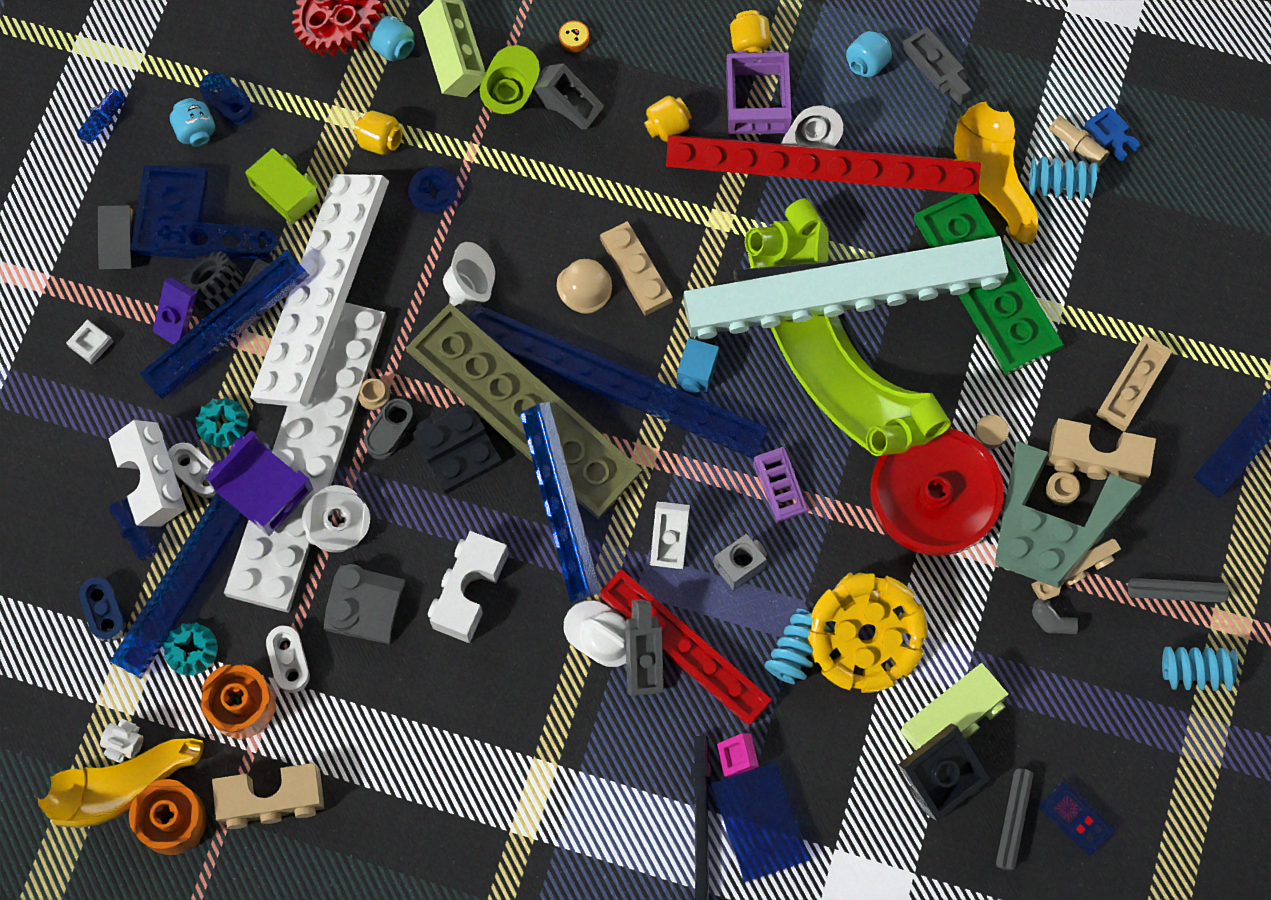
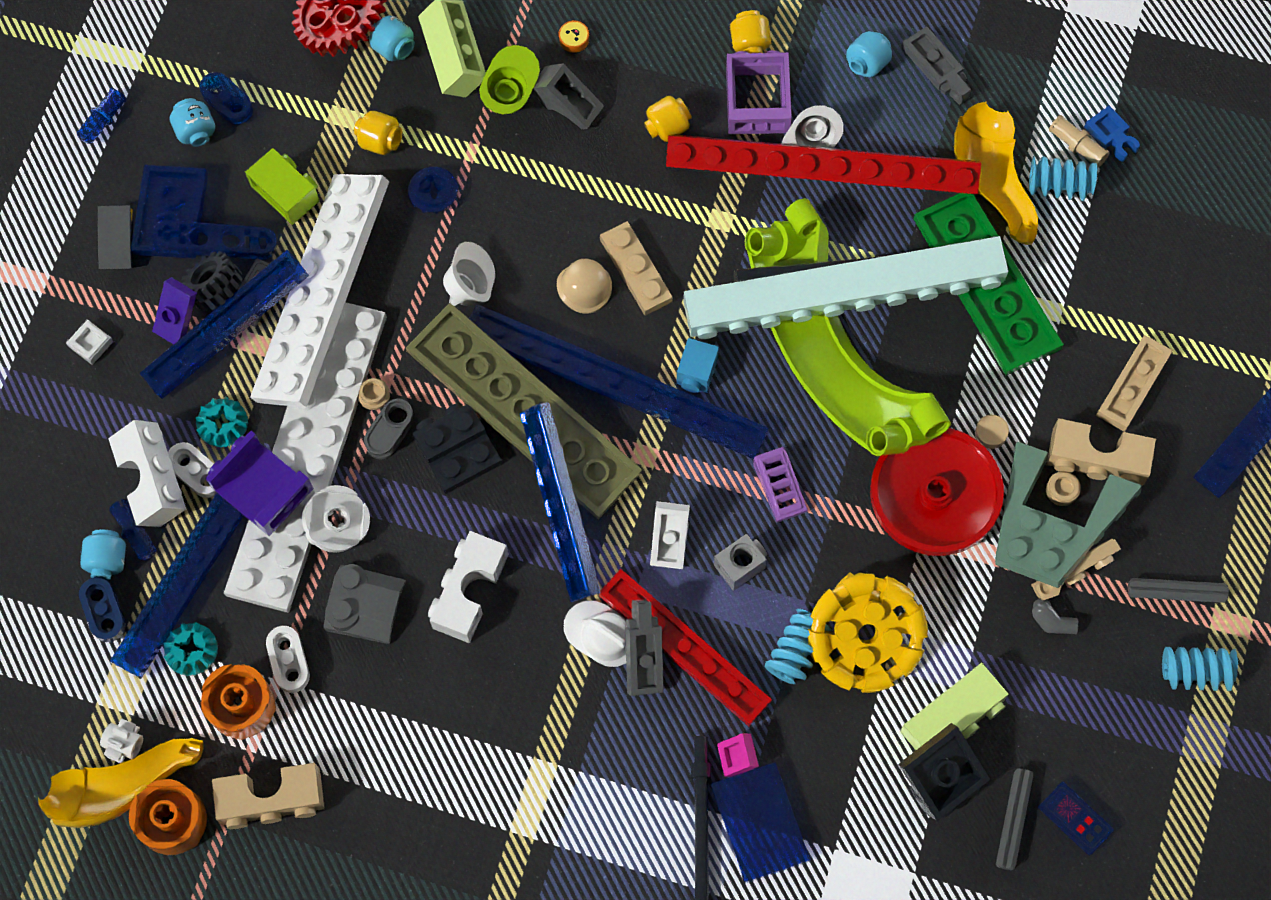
none -> medium azure head [80,530,126,580]

